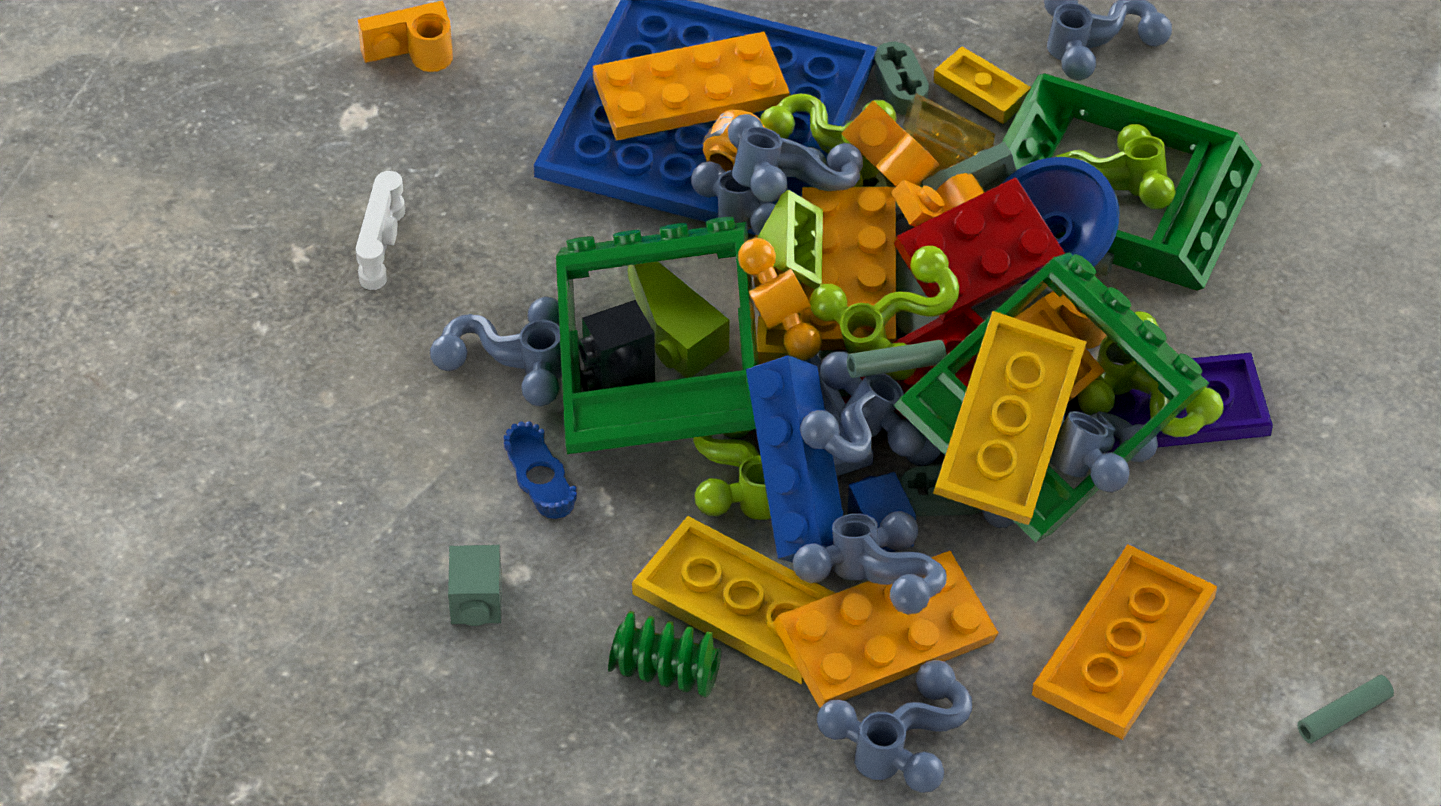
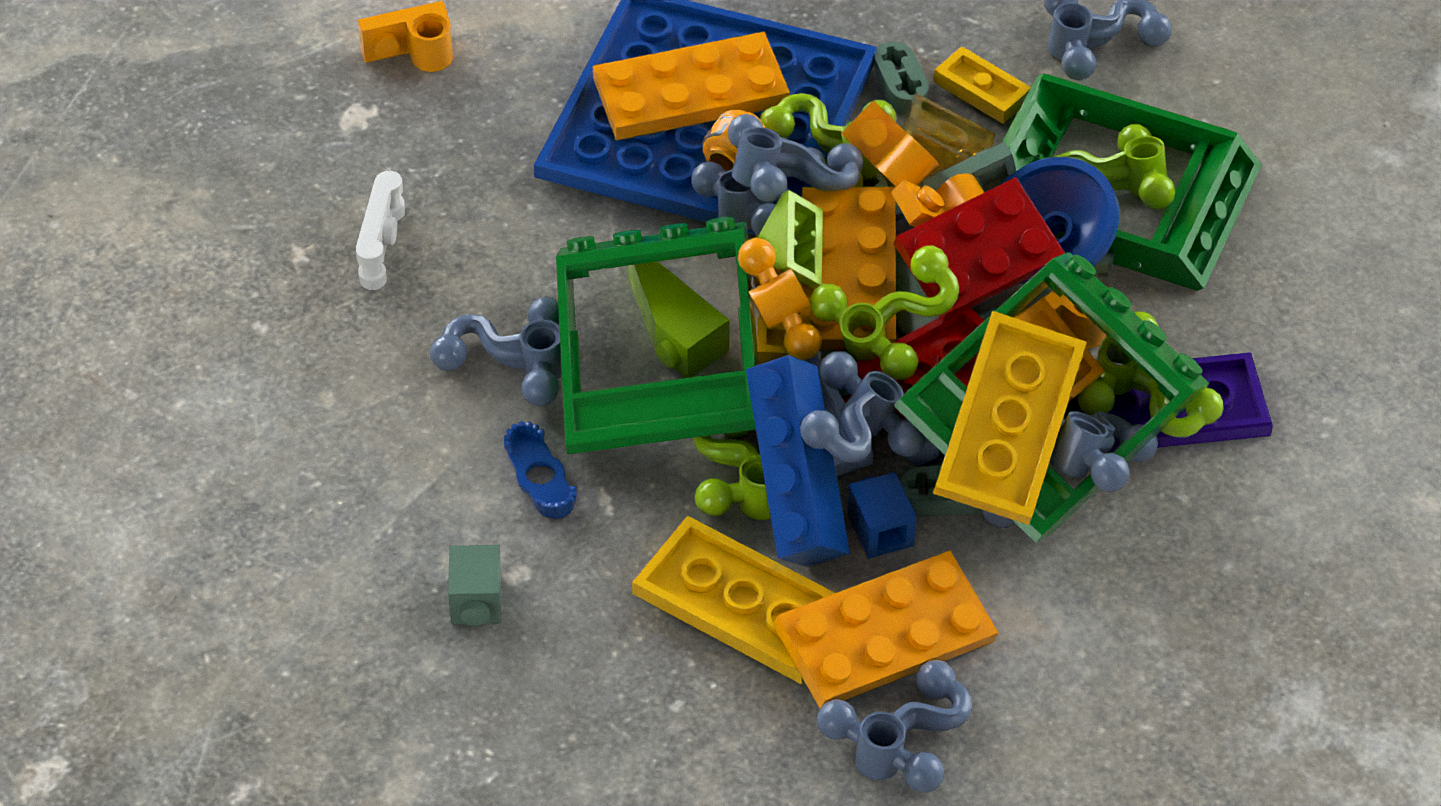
black brick [577,300,656,392] -> none
green piece [608,611,721,698] -> none
sand blue piece [793,511,947,615] -> none
sand green piece [847,340,947,378] -> none
light orange plate [1032,544,1217,740] -> none
sand green piece [1297,675,1394,744] -> none

